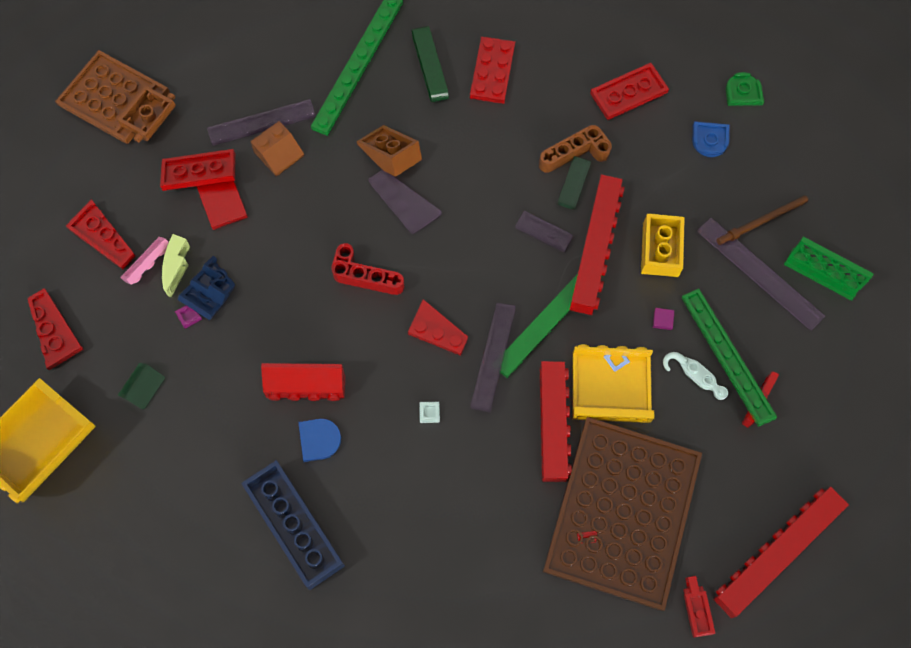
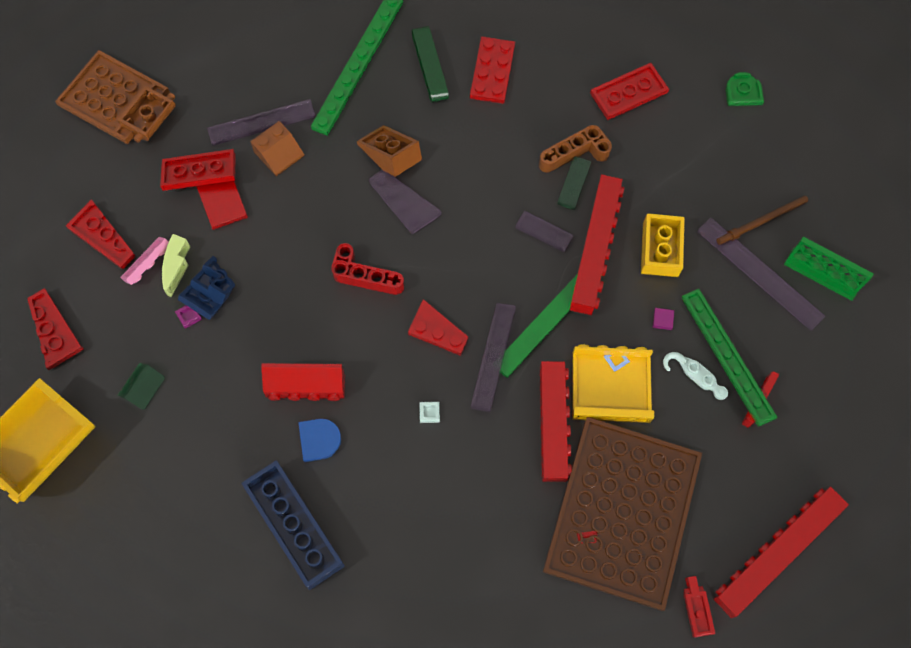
blue tile [692,121,729,157] -> none

